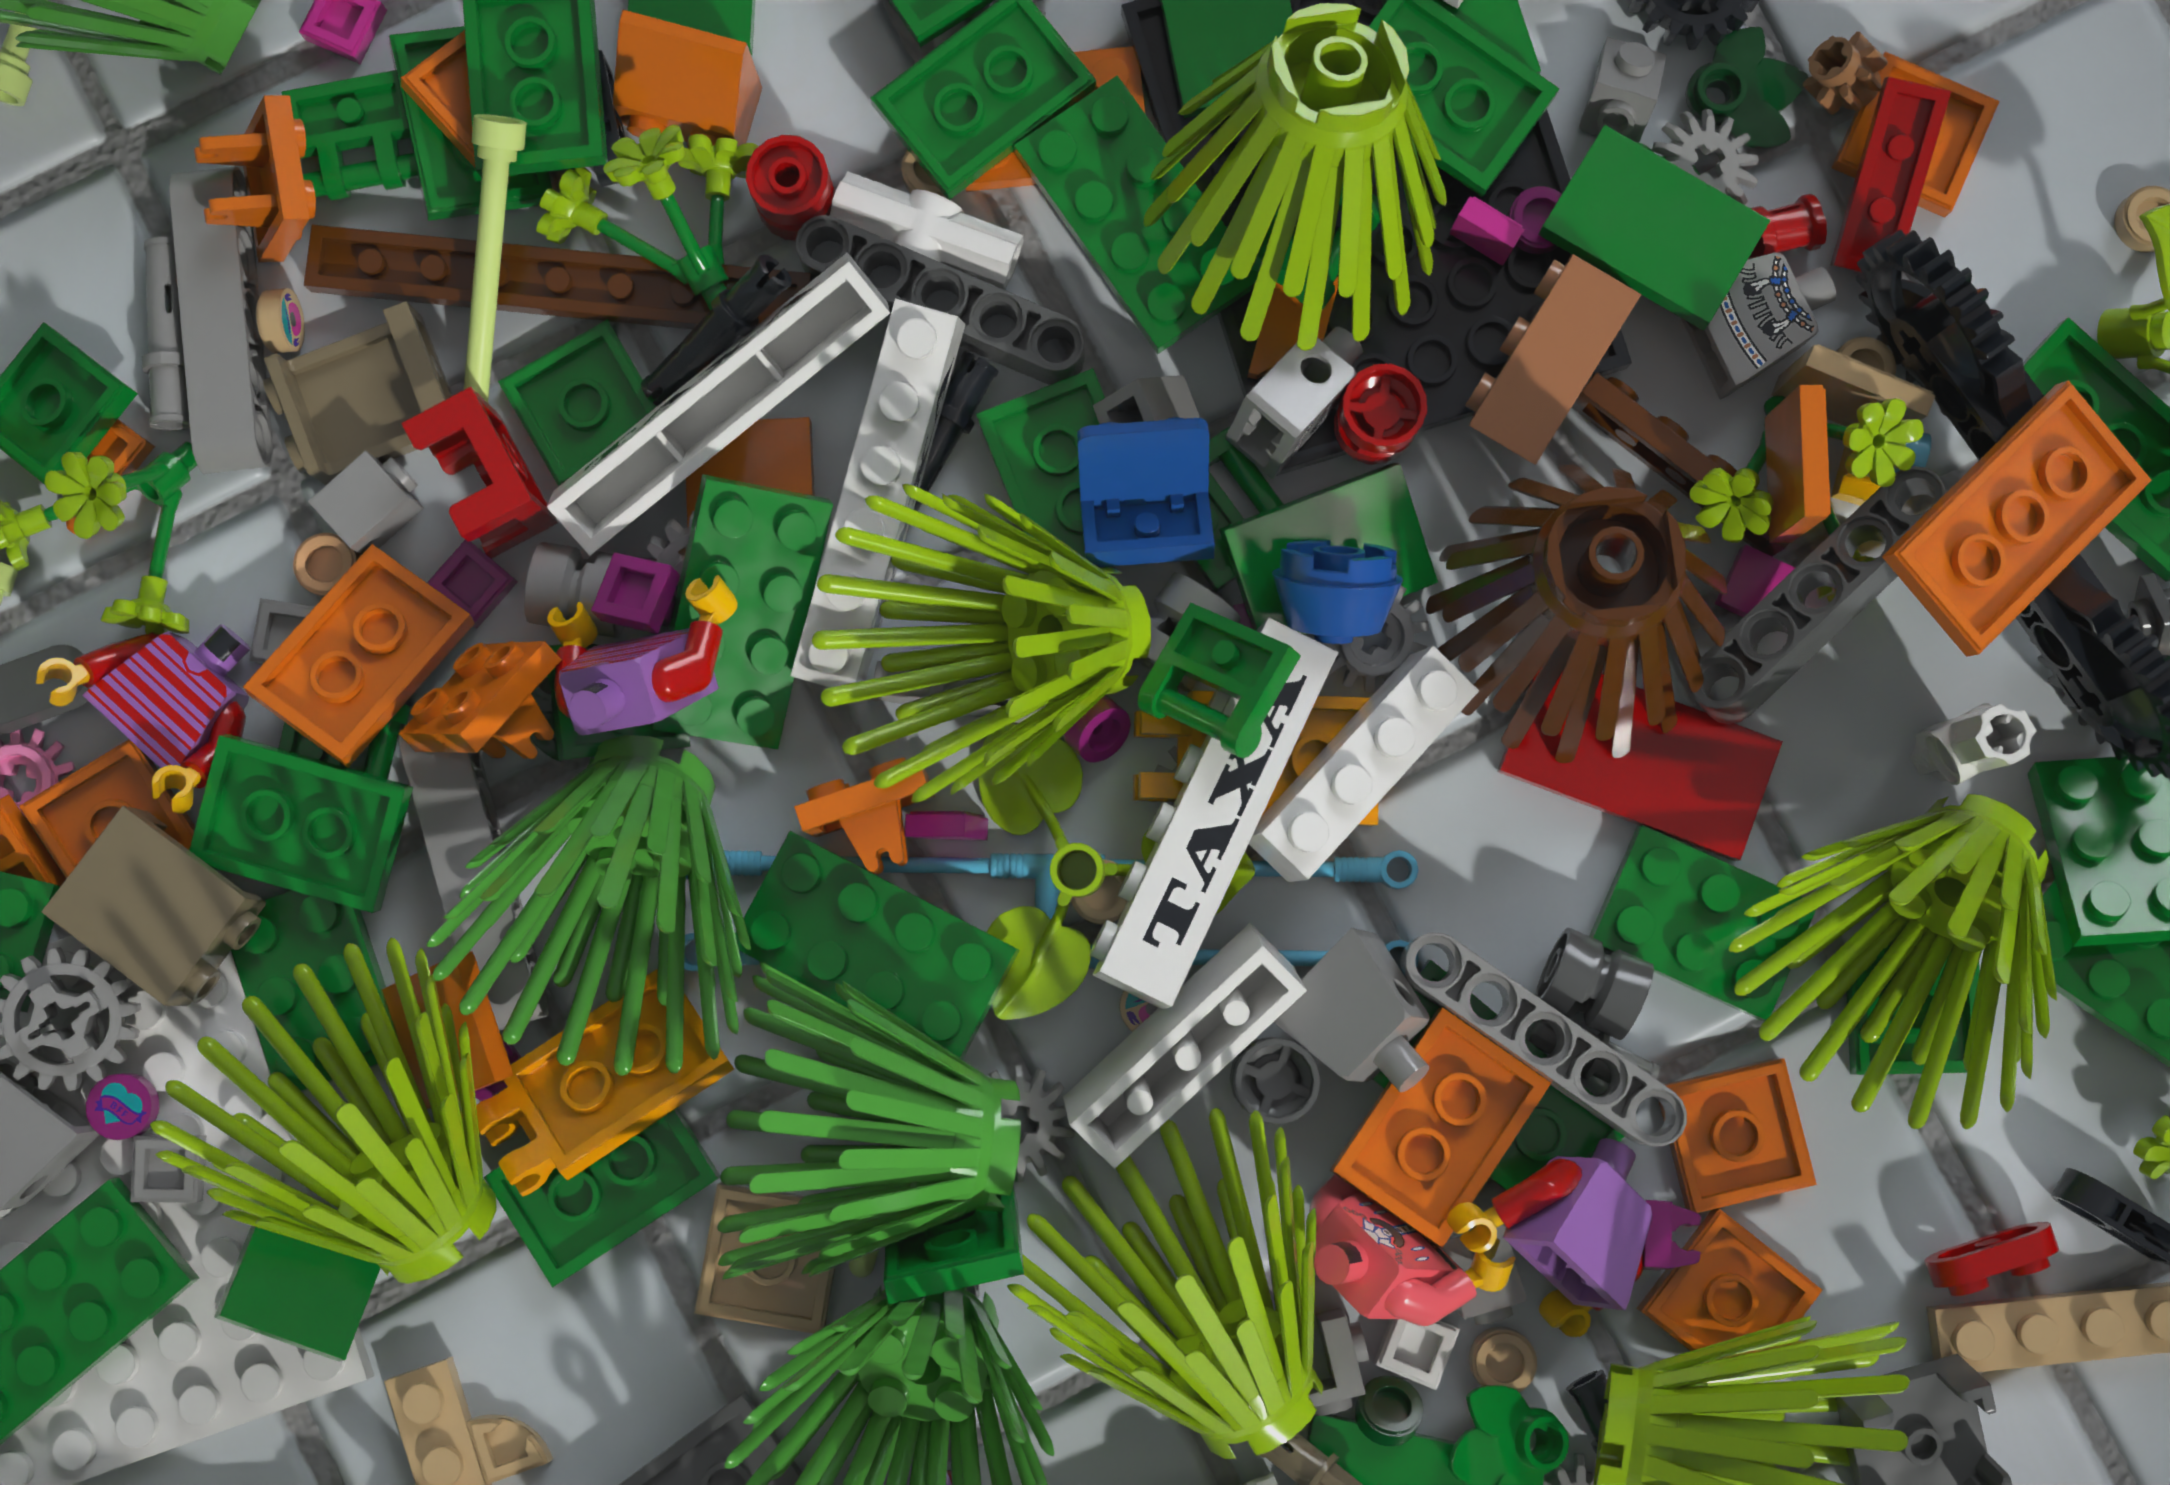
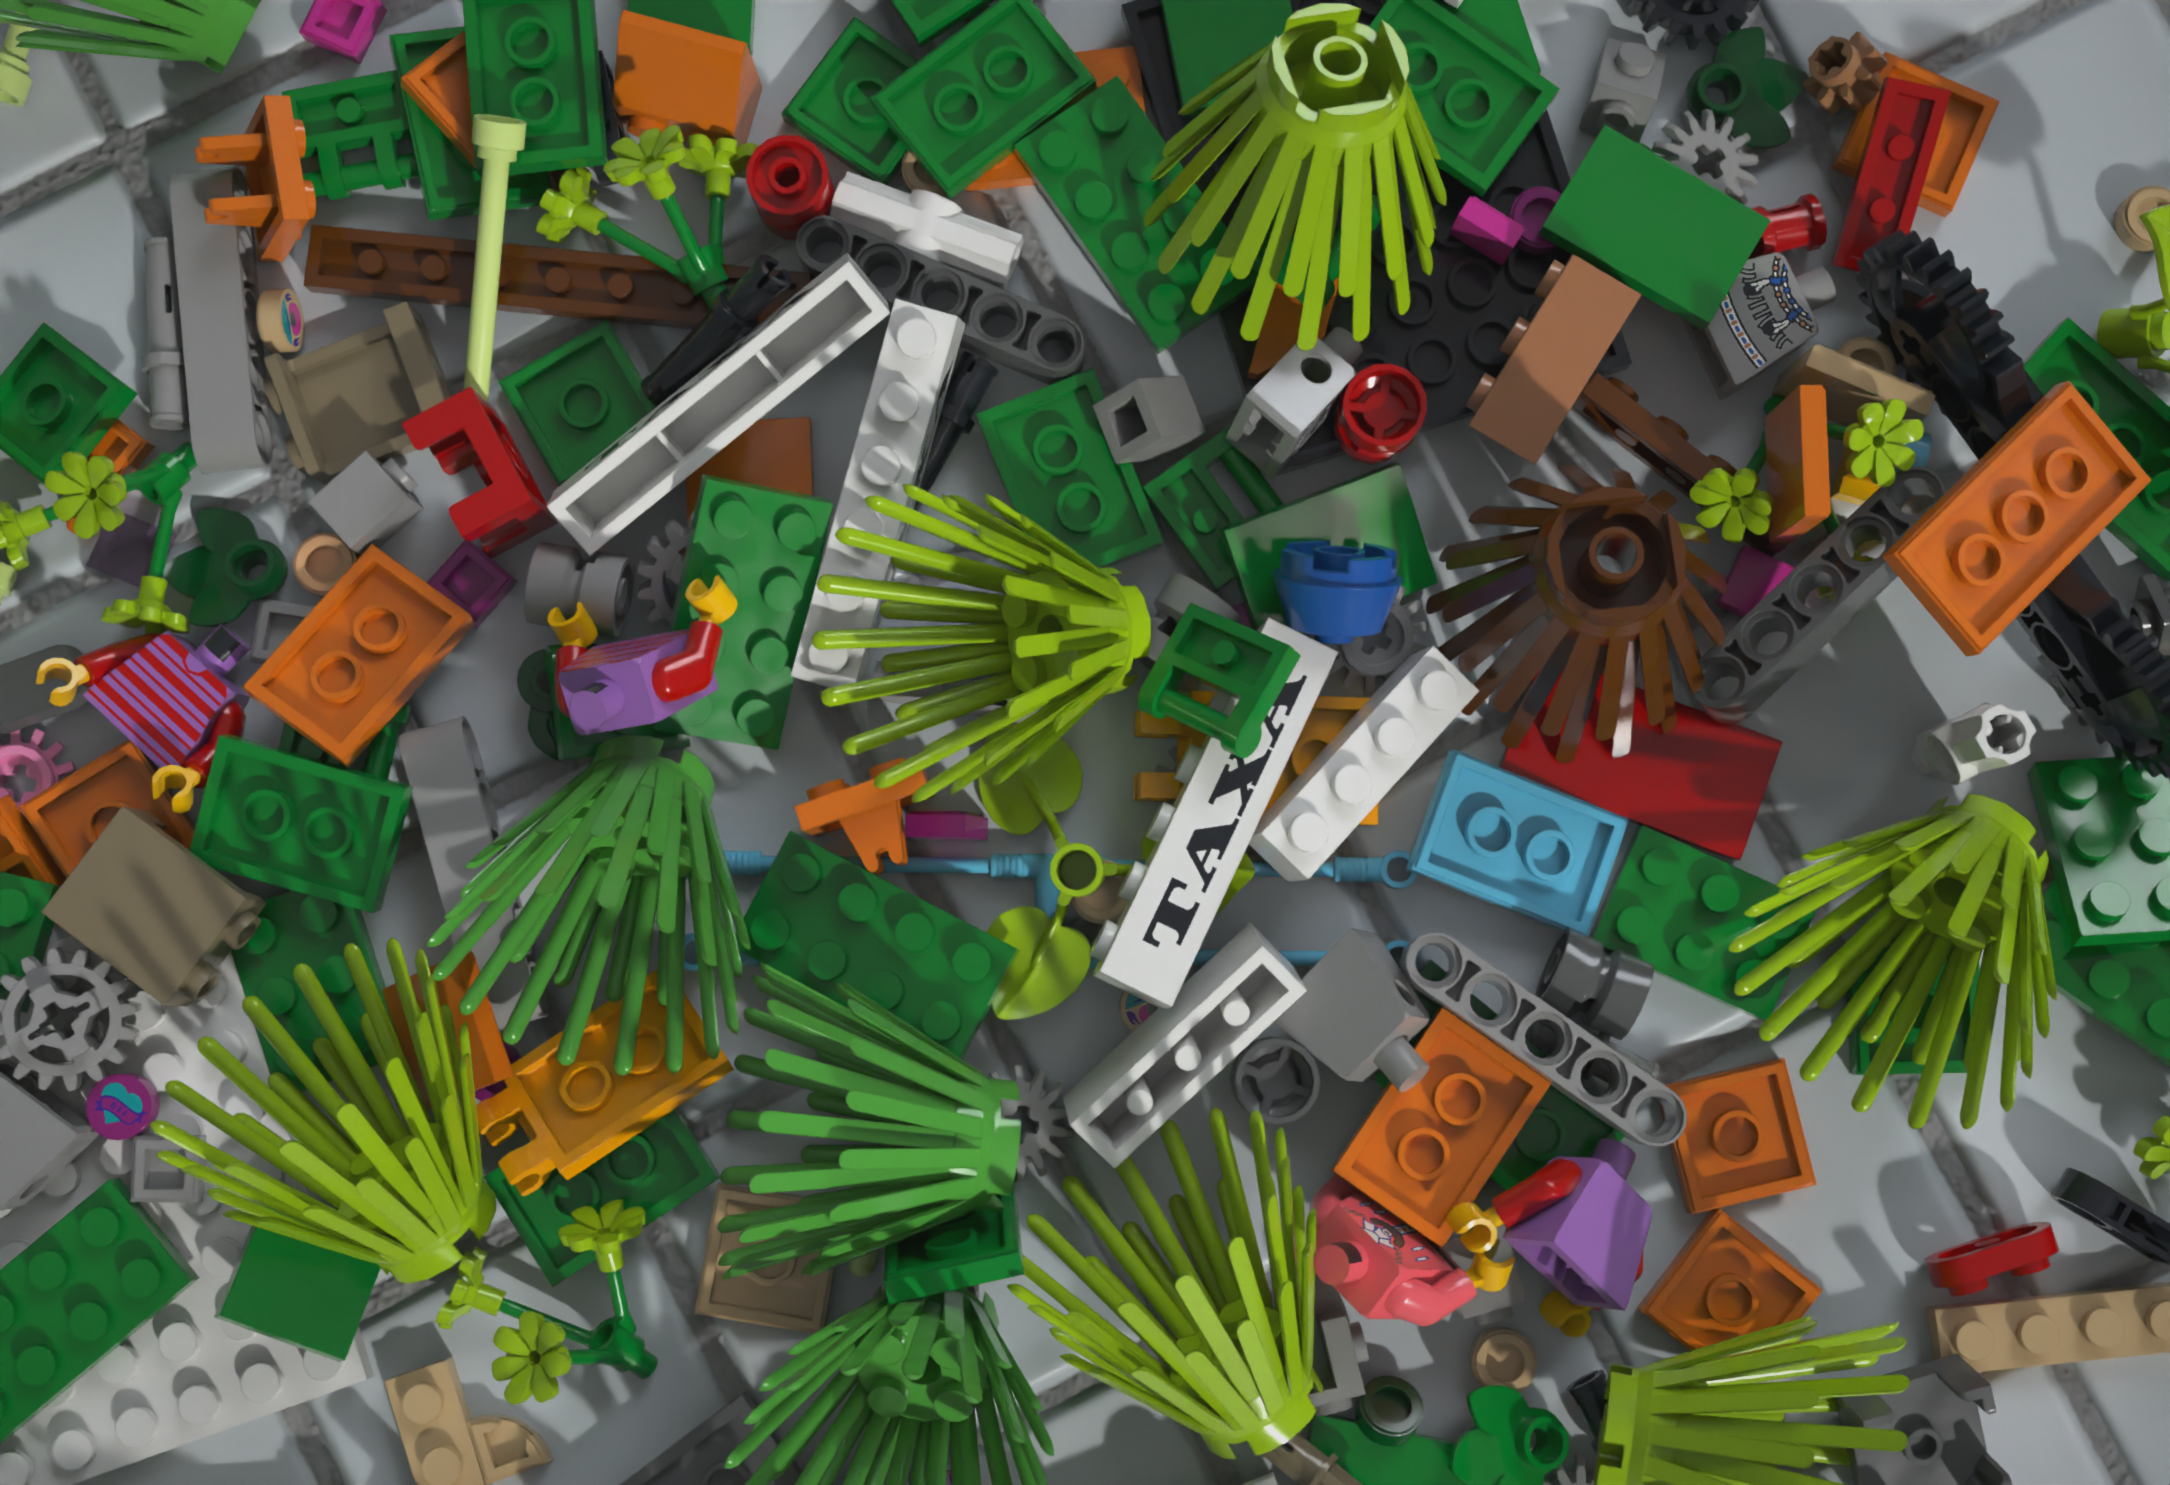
orange plate [398,641,561,759] -> none
magenta tile [591,552,681,634] -> none
magenta tile [1064,696,1131,763] -> none
blue bracket [1077,417,1215,567] -> none
white tile [1373,1319,1460,1390] -> none
magenta tile [1643,1200,1701,1271] -> none
none -> clear purple tile [86,513,177,587]
none -> dark green plate [163,508,288,627]
none -> lime plant [435,1199,658,1405]
none -> green tile [781,16,918,186]
none -> medium azure tile [1405,749,1629,935]

